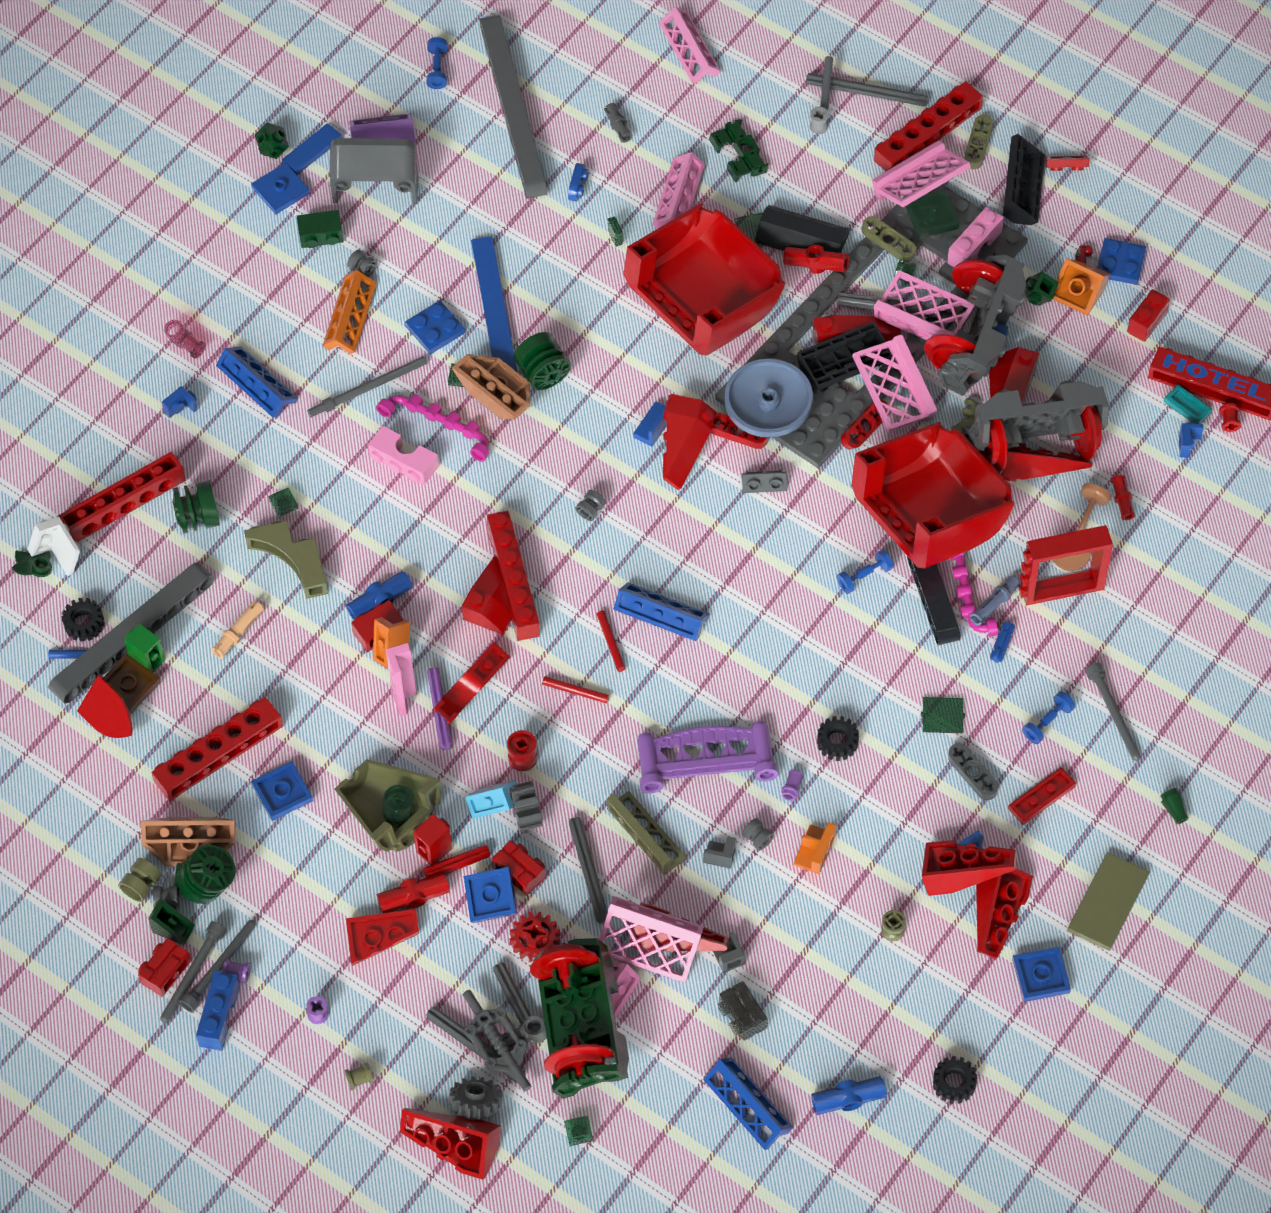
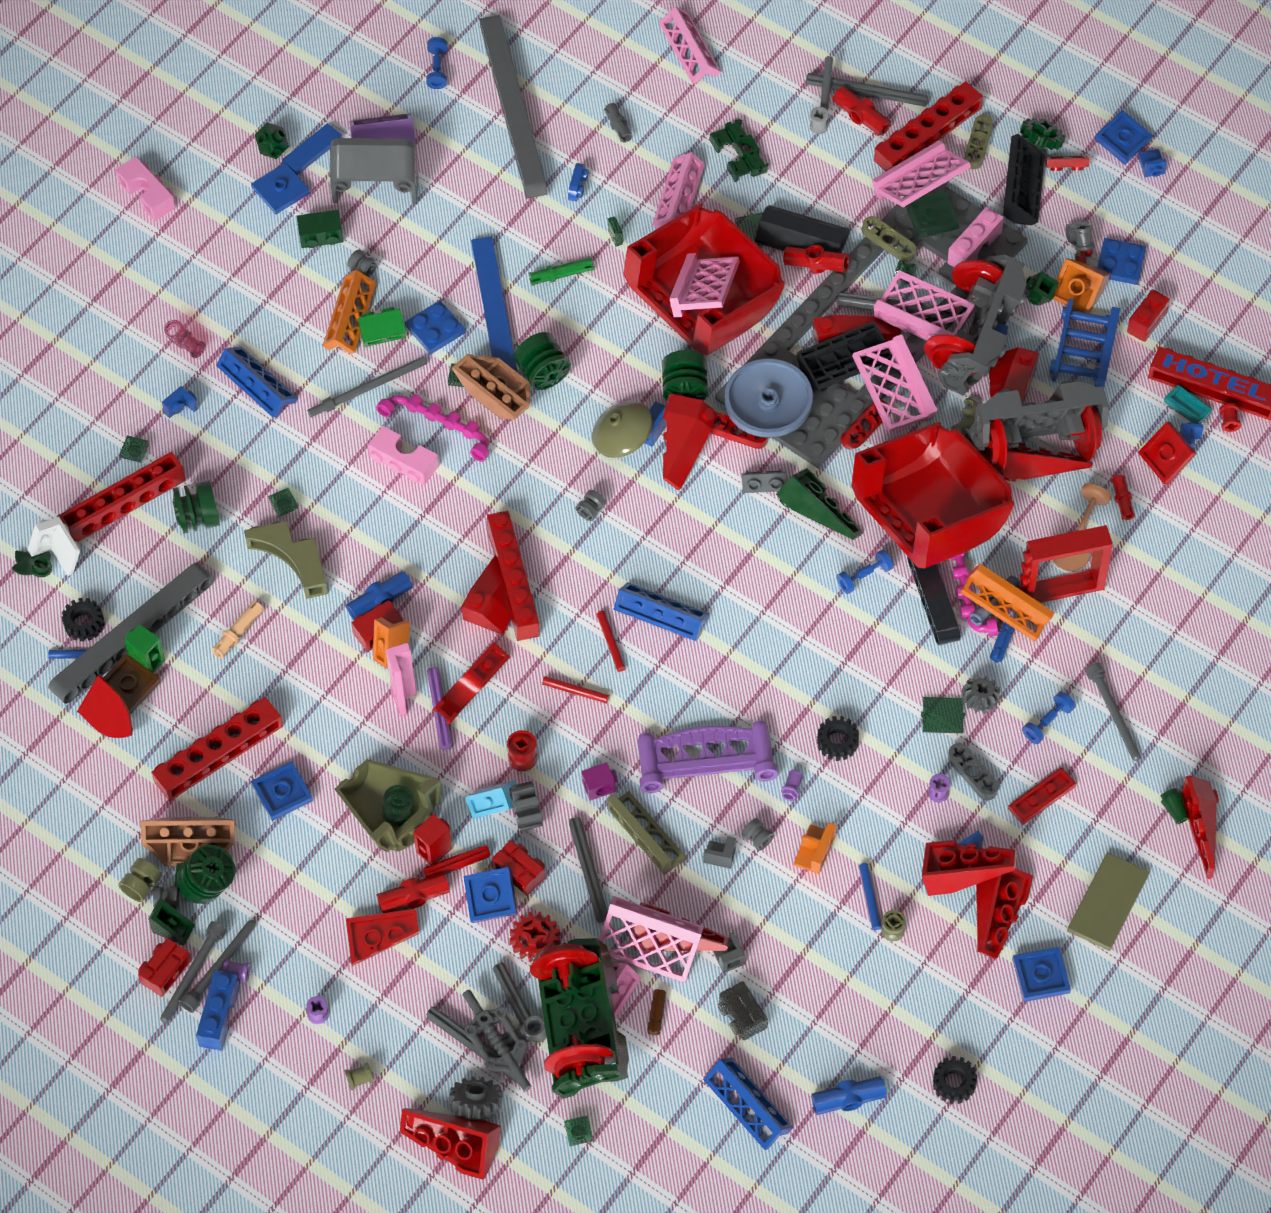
none -> bright pink arch [115,157,175,221]
none -> clear green plate [120,435,149,463]
none -> green brick [358,307,406,347]
none -> green pin [529,257,594,286]
none -> magenta brick [581,762,618,801]
none -> olive dish [592,401,653,458]
none -> reddish brown axle [647,989,666,1036]
none -> dark green wheel [662,350,708,401]
none -> bright pink fence [669,253,740,317]
none -> dark green wedge [776,468,863,540]
none -> red piece [833,86,891,136]
none -> blue bar [859,863,881,931]
none -> medium lavender bush [928,774,950,803]
none -> orange fence [960,564,1055,642]
none -> dark grey gear [961,675,1000,715]
none -> dark green gear [1020,118,1065,150]
none -> blue fence [1049,299,1120,387]
none -> dark grey piece [1066,221,1094,251]
none -> blue plate [1094,110,1154,165]
none -> blue bracket [1138,149,1167,178]
none -> red plate [1138,422,1197,484]
none -> red wedge [1182,776,1219,879]

